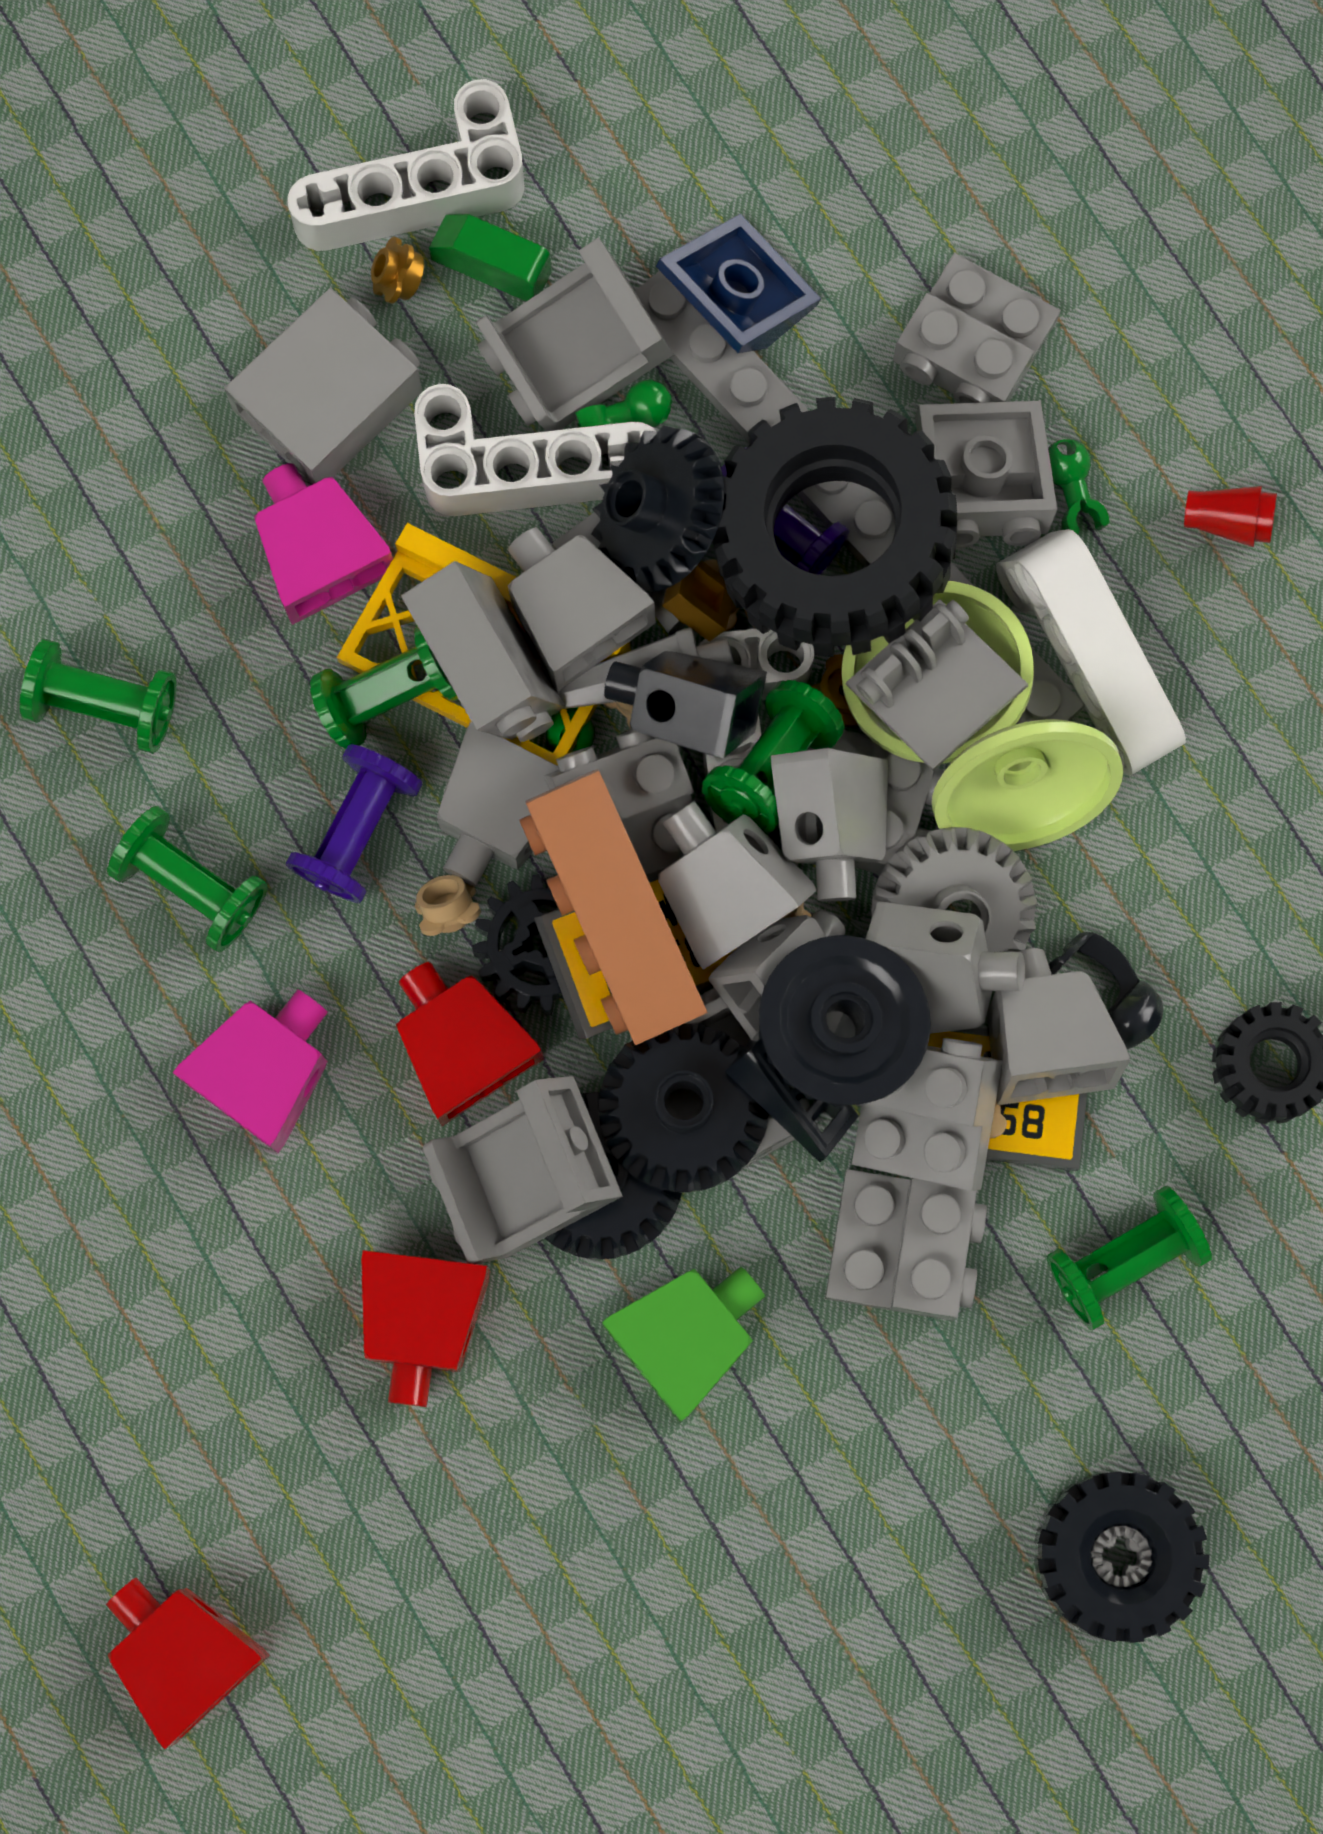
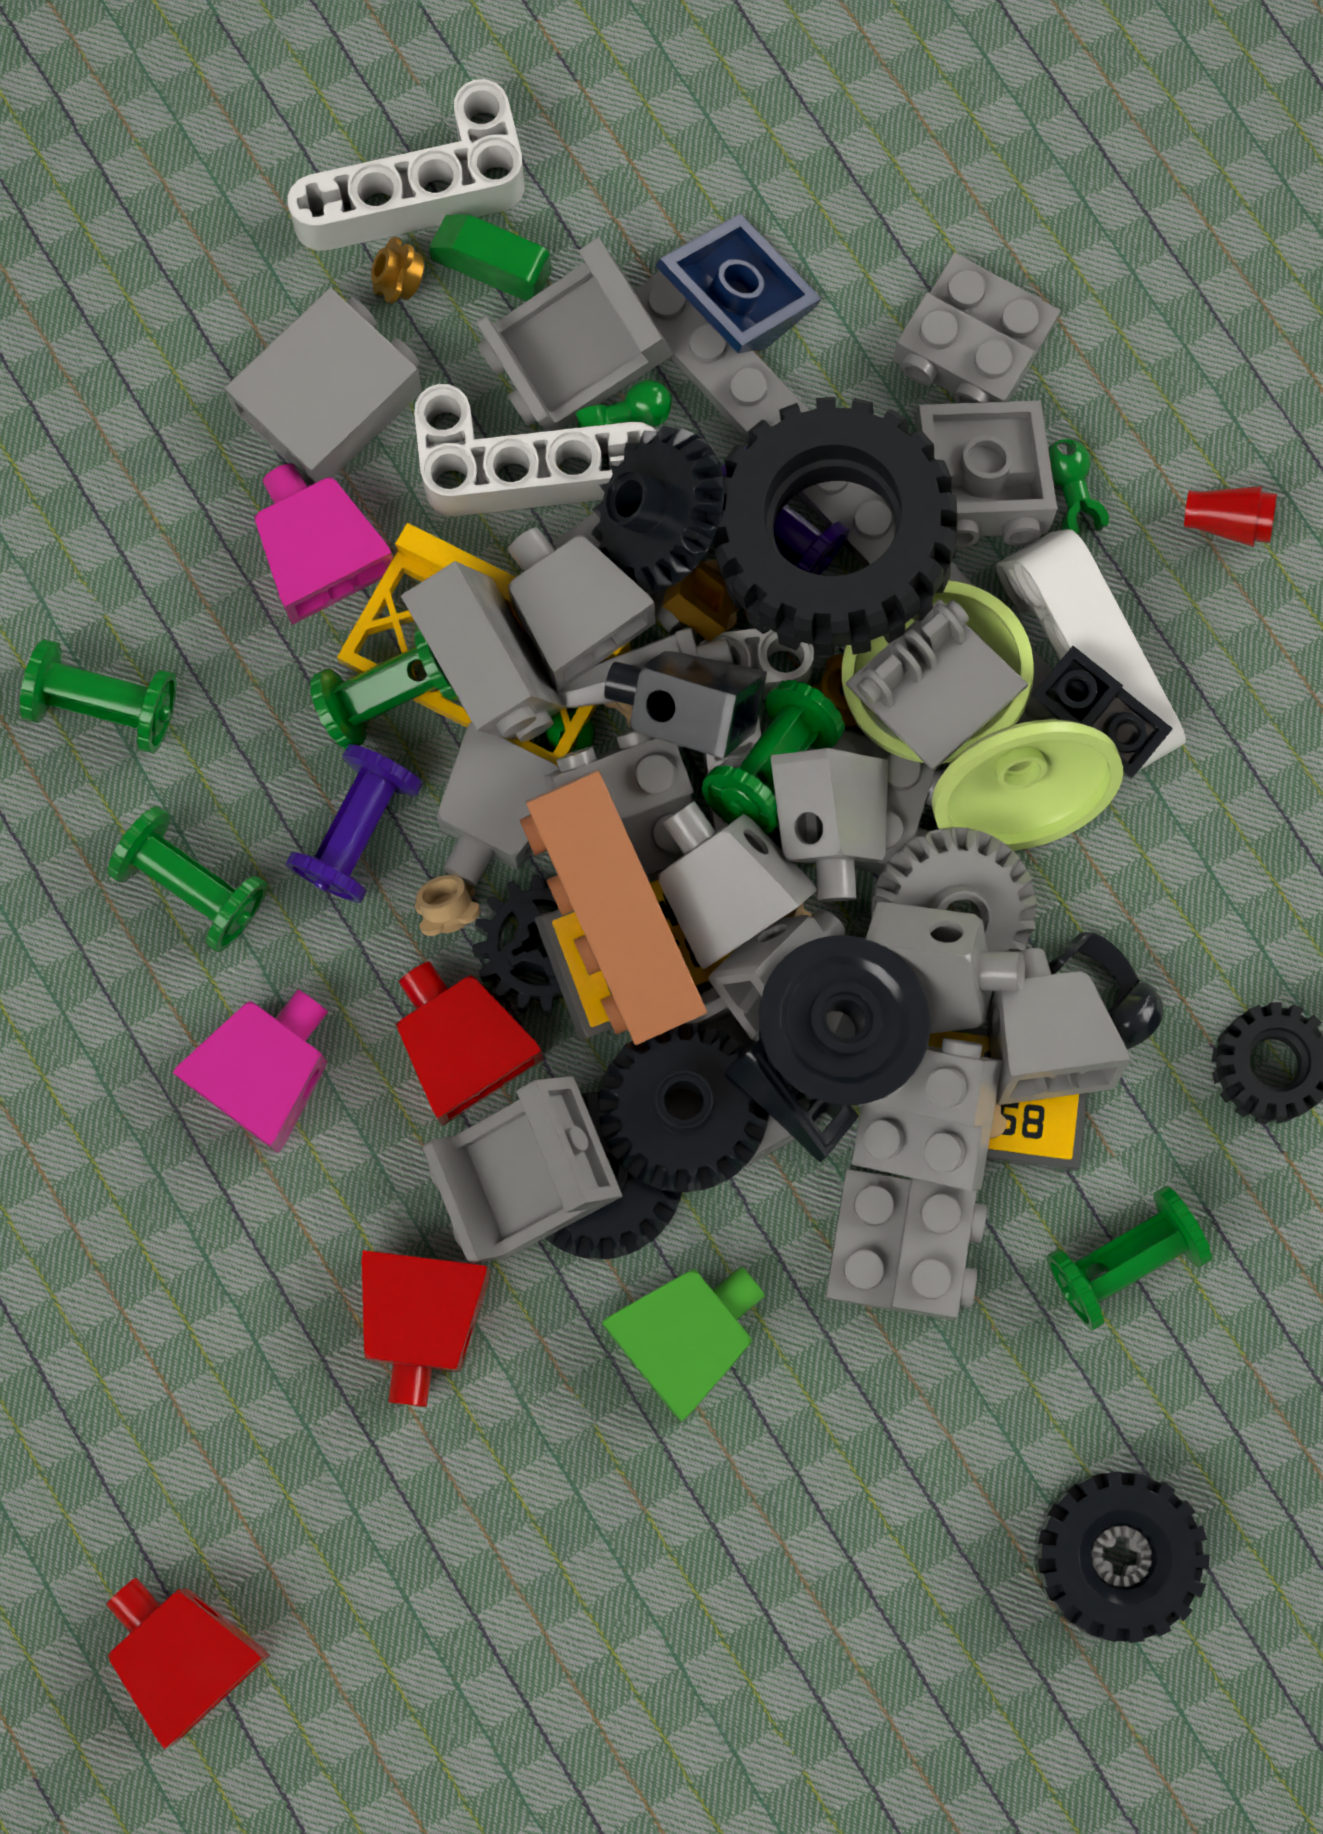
none -> black slope [1032,646,1173,780]

